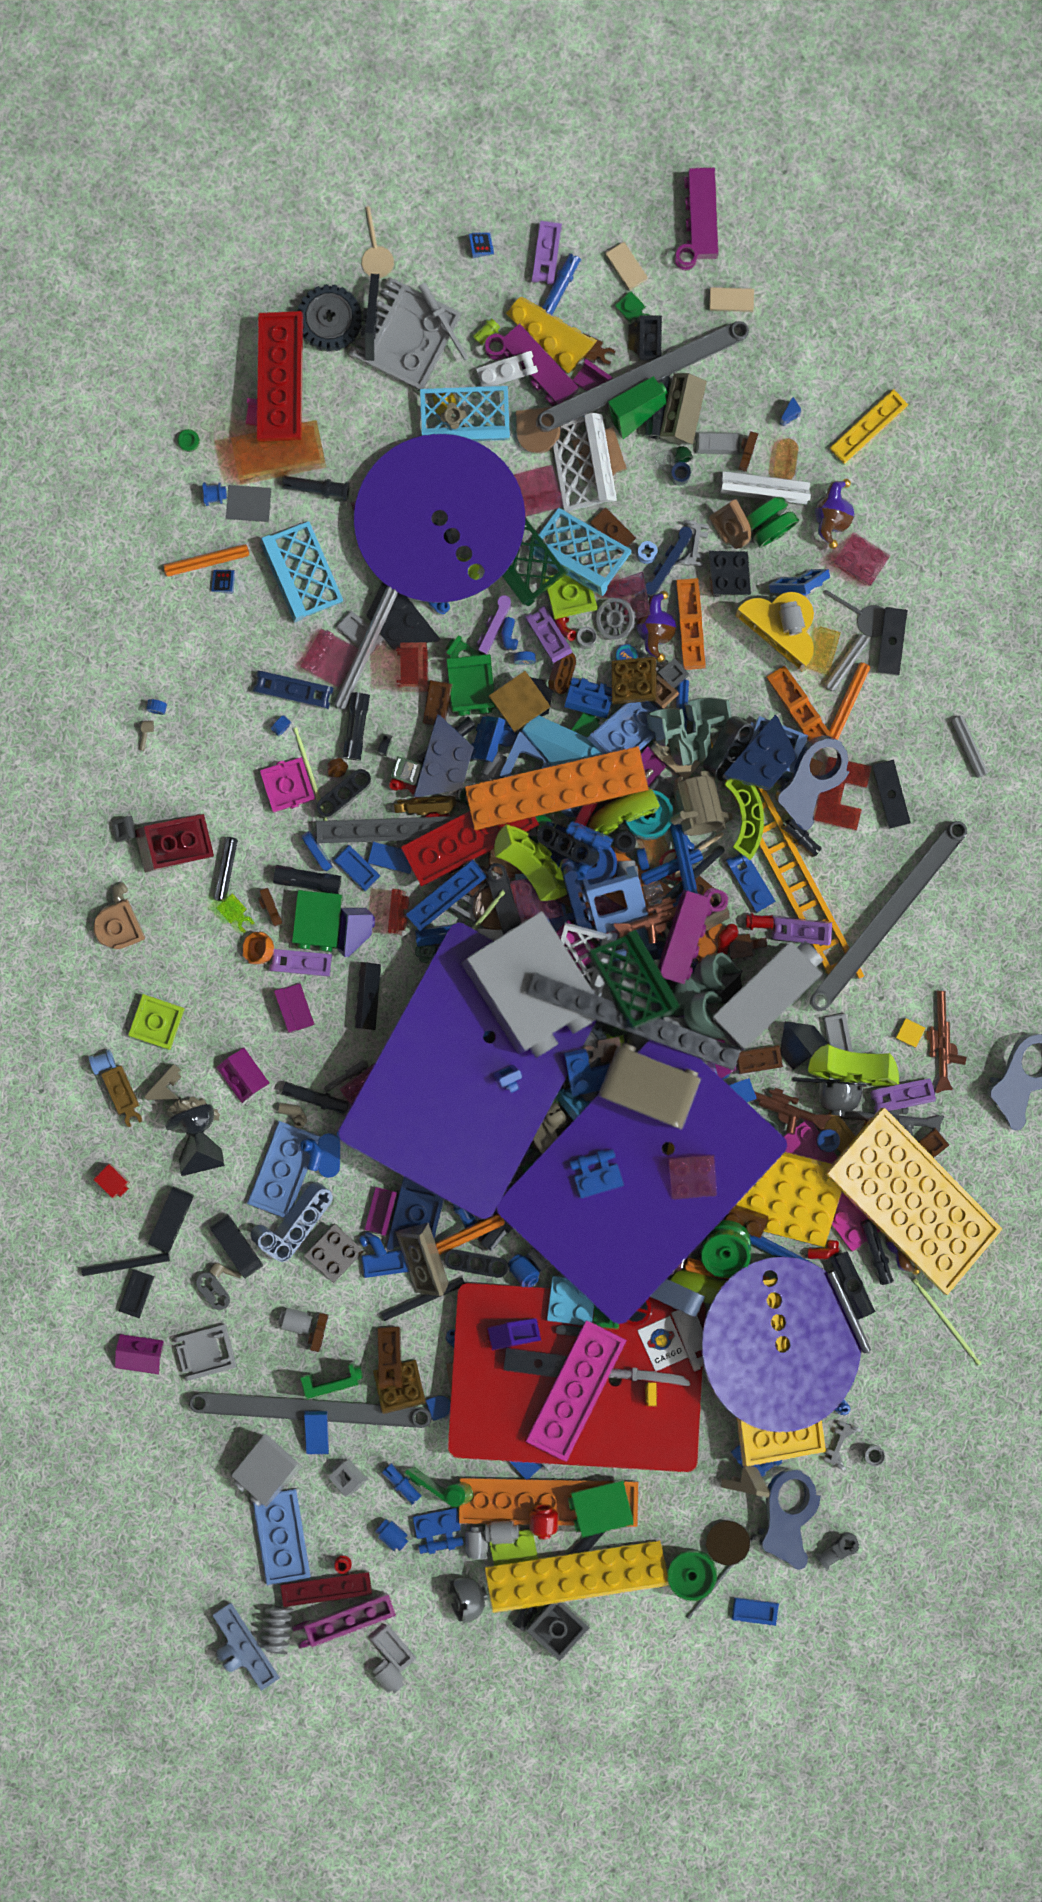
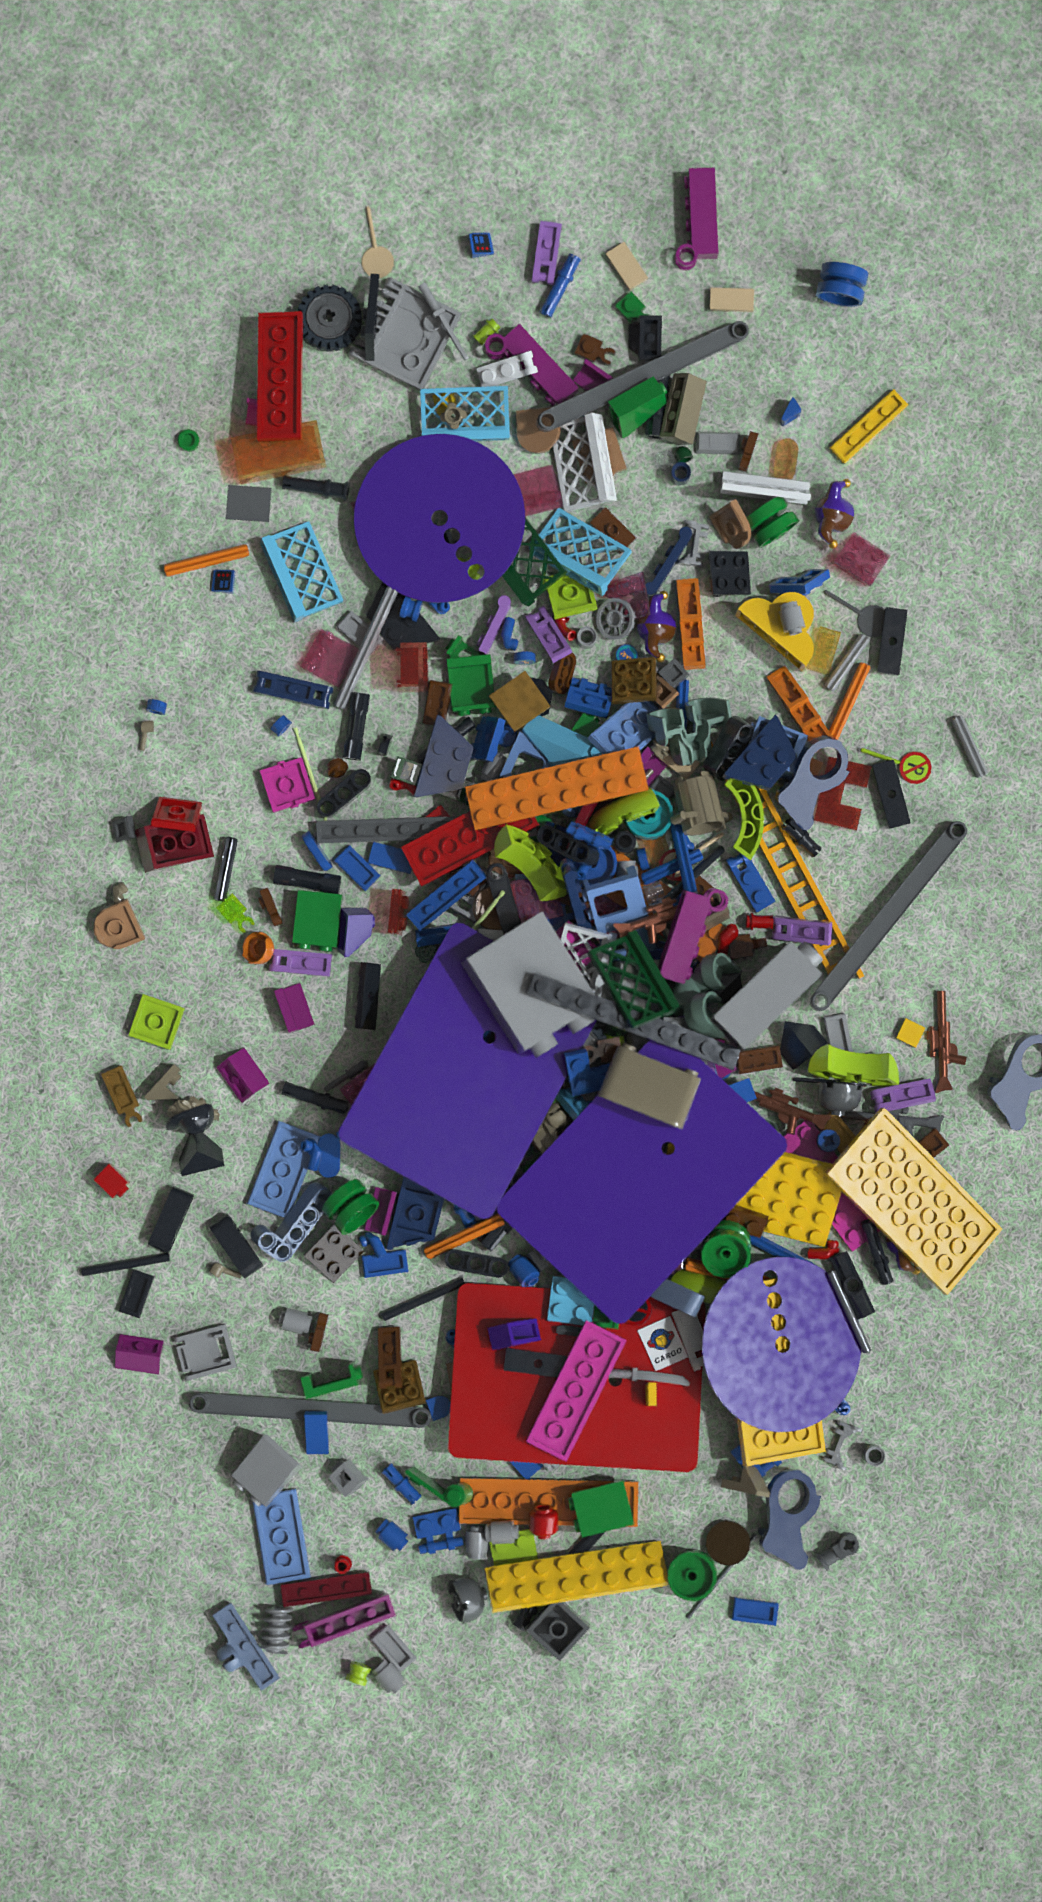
medium blue bush [89,1049,116,1075] -> none
dark grey beam [196,1272,231,1310] -> none
blue brick [203,482,227,506] -> none
dark tan arm [278,1103,307,1128] -> none
pearl gold plate [394,795,457,815] -> none
dark tan slope [396,1223,449,1296] -> none
blue tile [493,1065,522,1093] -> none
yellow wing [506,296,598,374] -> none
blue plate [570,1149,624,1198] -> none
light blue bush [637,541,657,564] -> none
clear pink hinge [669,1154,717,1200] -> none
yellowish green piece [913,1278,981,1365] -> none
none -> red tile [151,797,202,832]
none -> green wheel [322,1179,379,1235]
none -> lime wheel [345,1661,372,1686]
none -> blue wheel [399,596,423,622]
none -> blue wheel [816,262,869,307]
none -> piece [860,748,932,784]

